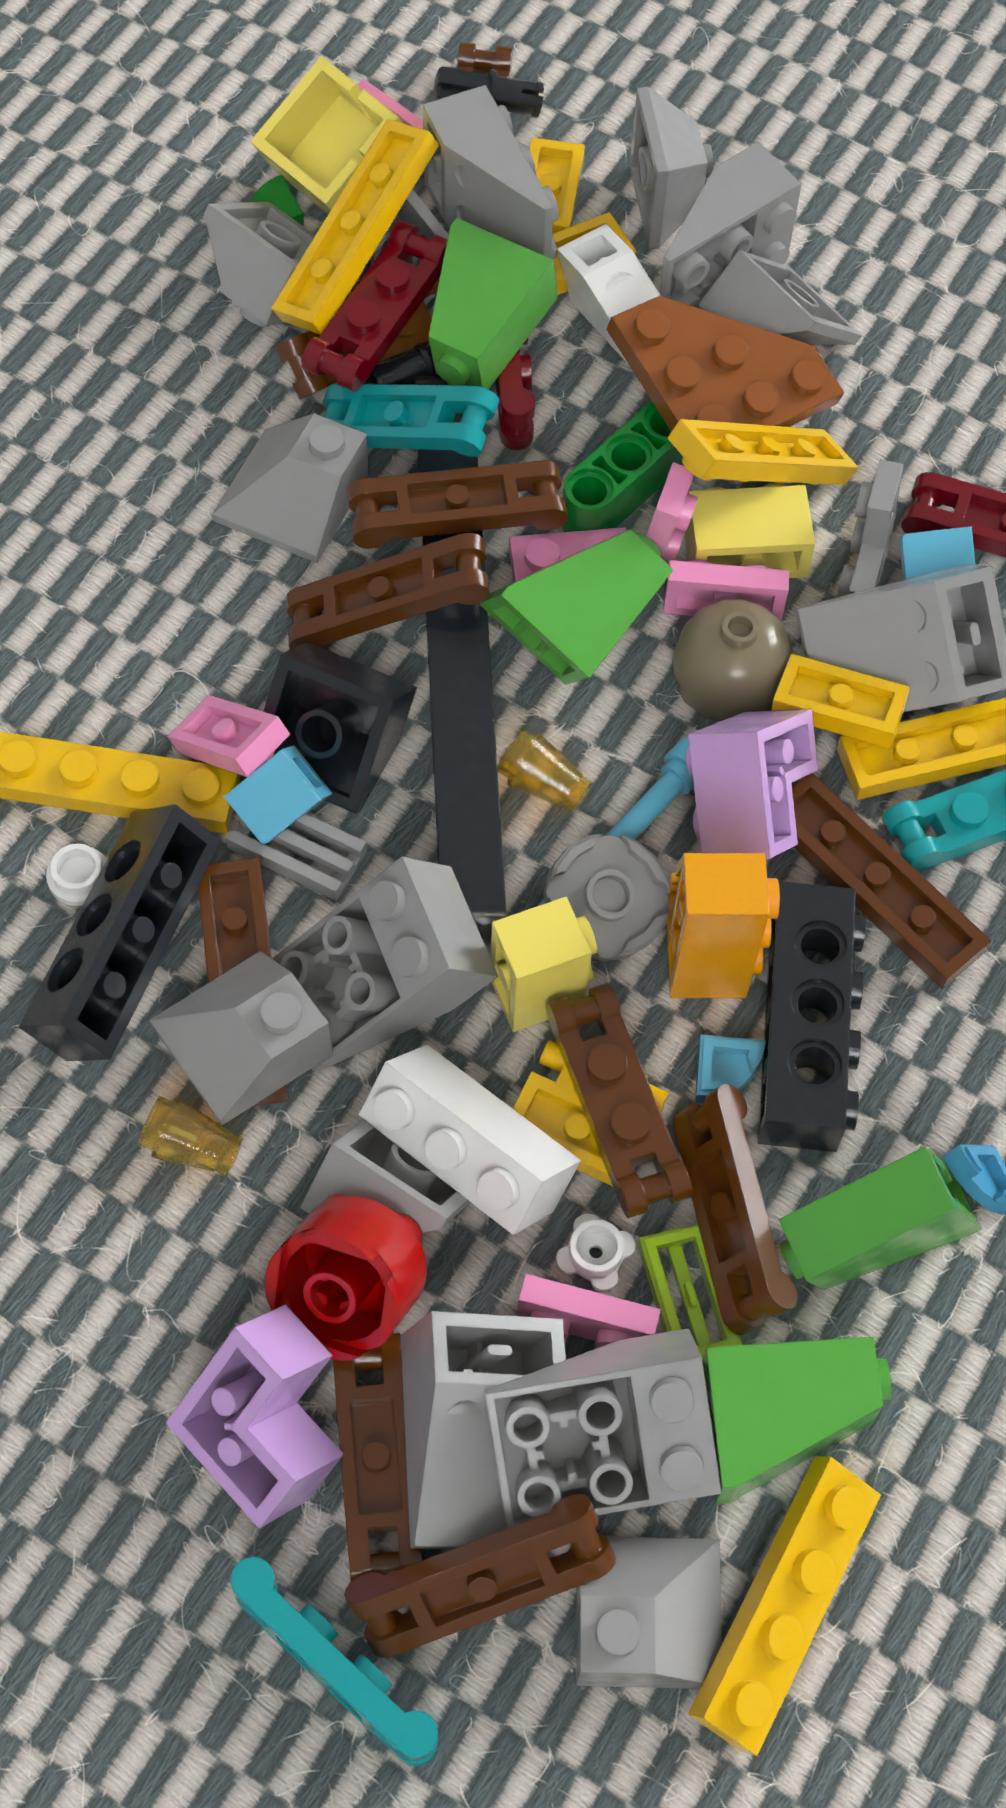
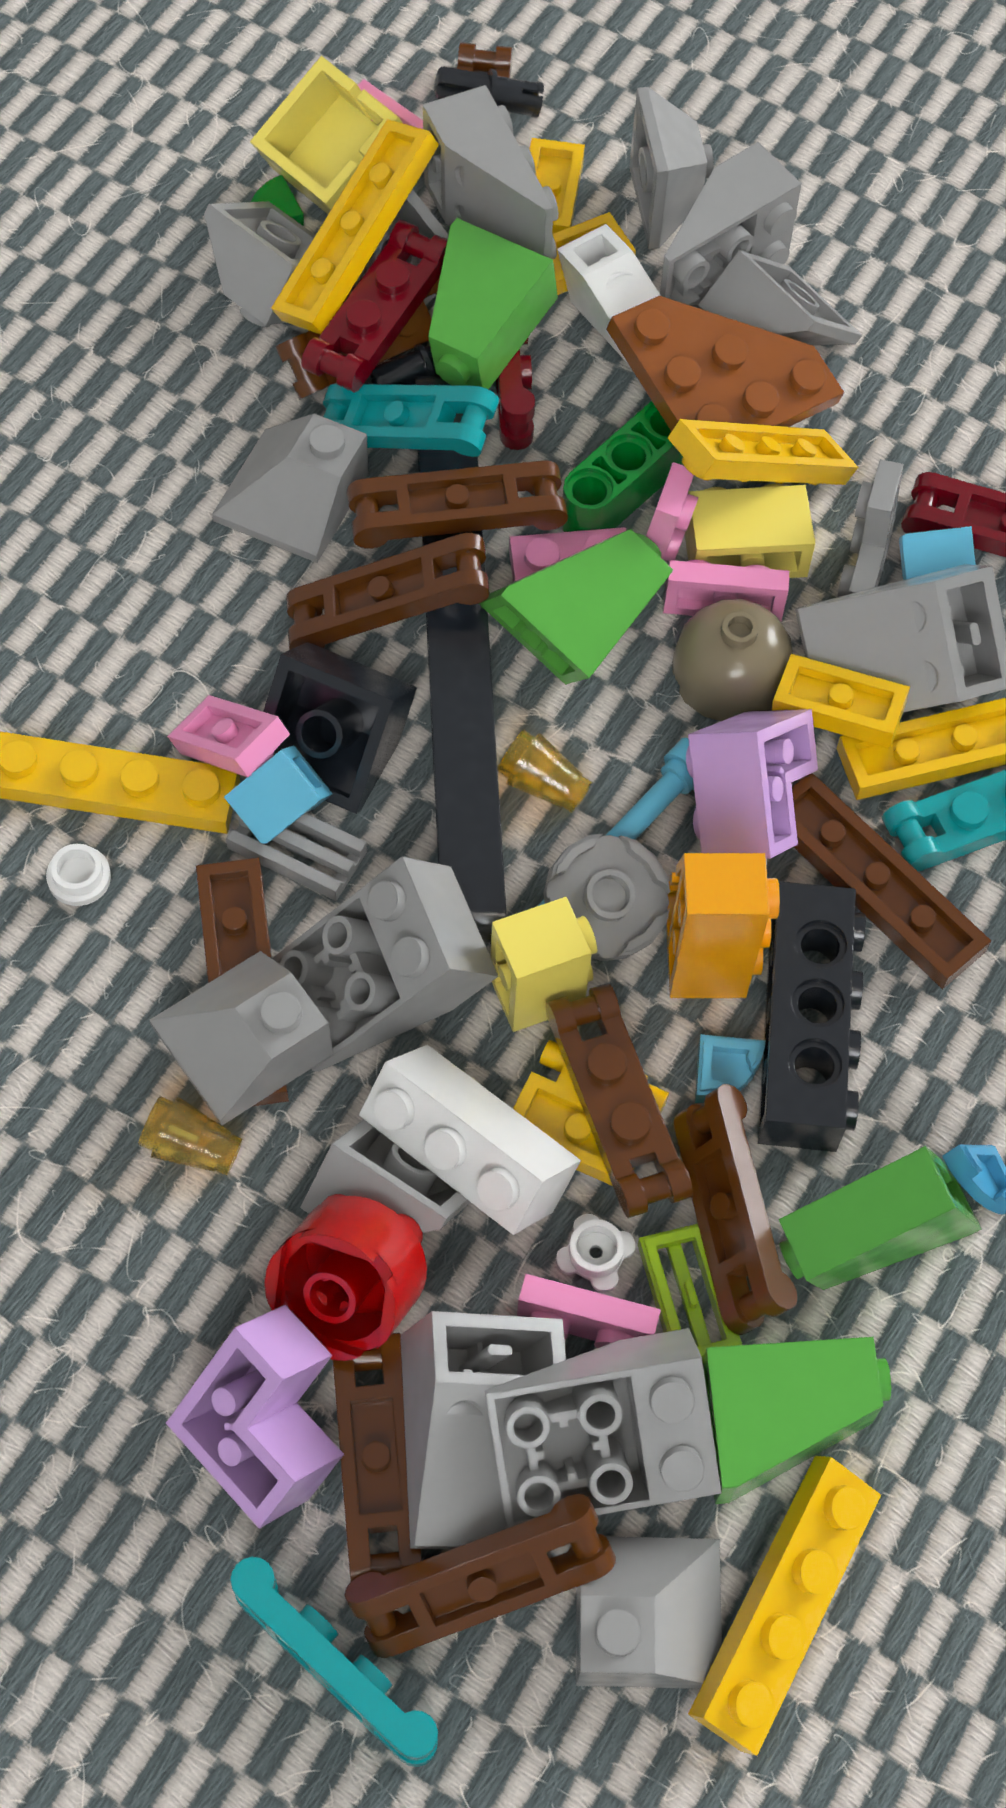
black brick [19,804,221,1061] -> none

